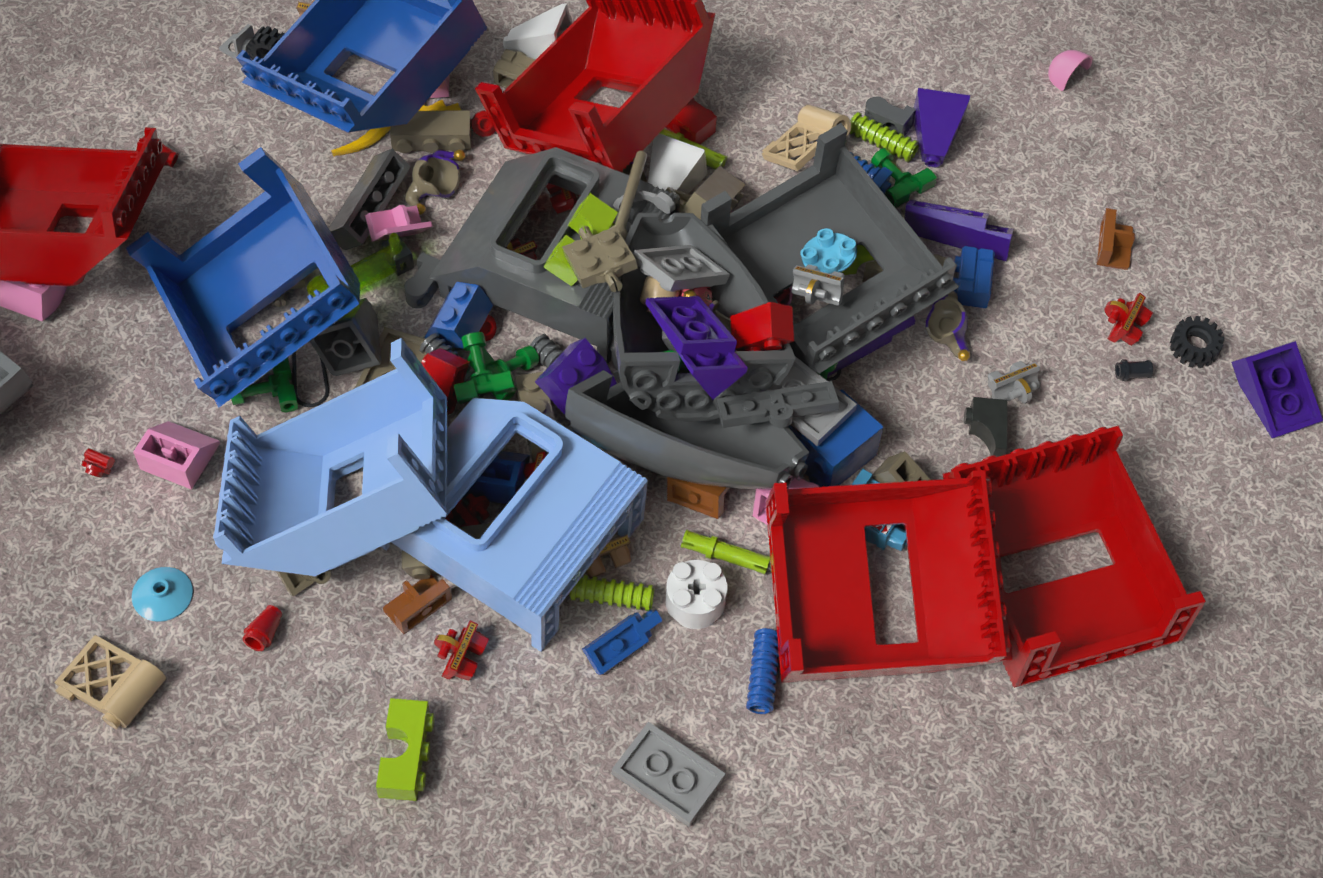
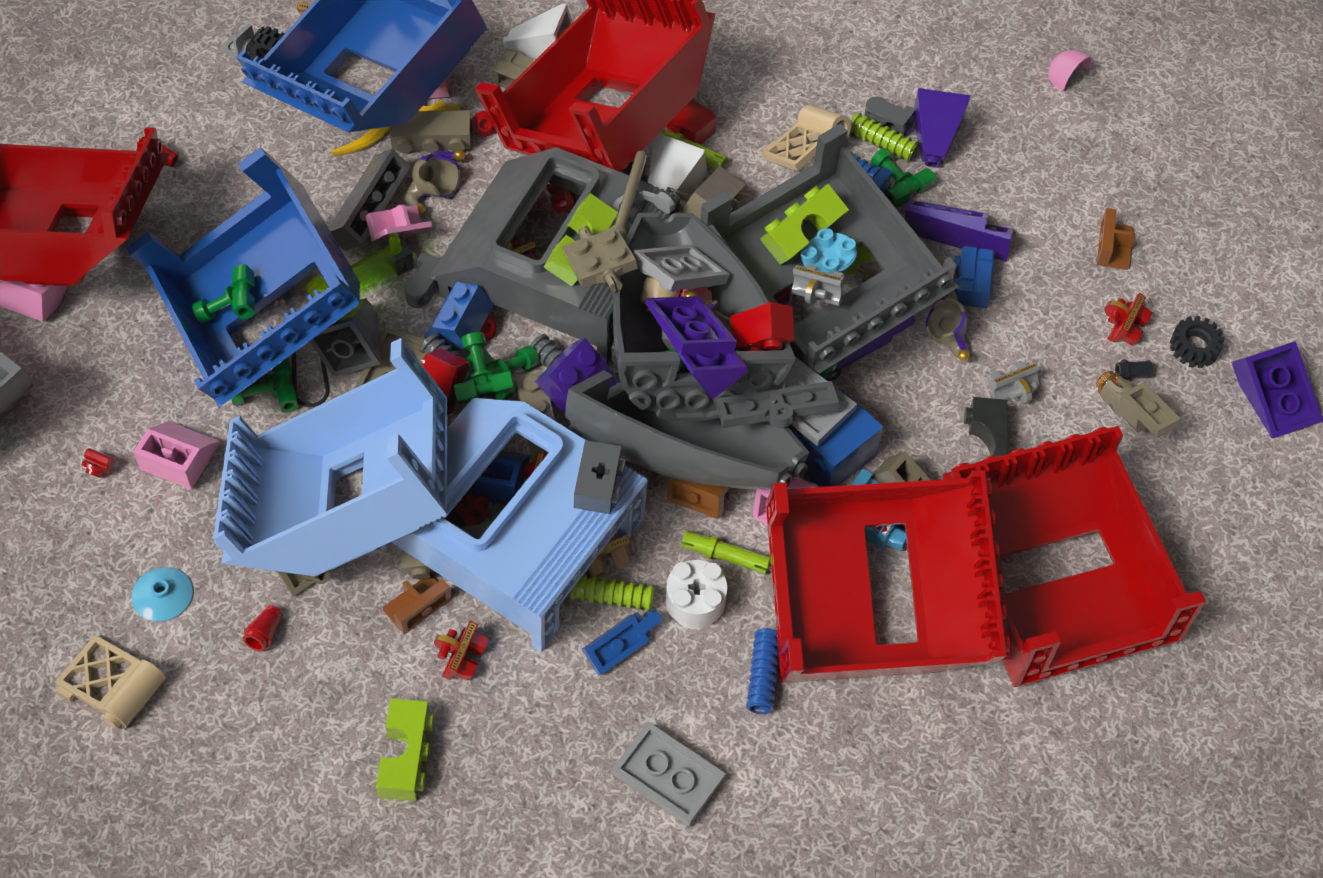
none -> green bar [193,264,255,324]
none -> dark grey brick [573,440,626,514]
none -> lime arch [760,184,849,265]
none -> dark tan plate [1096,371,1181,438]

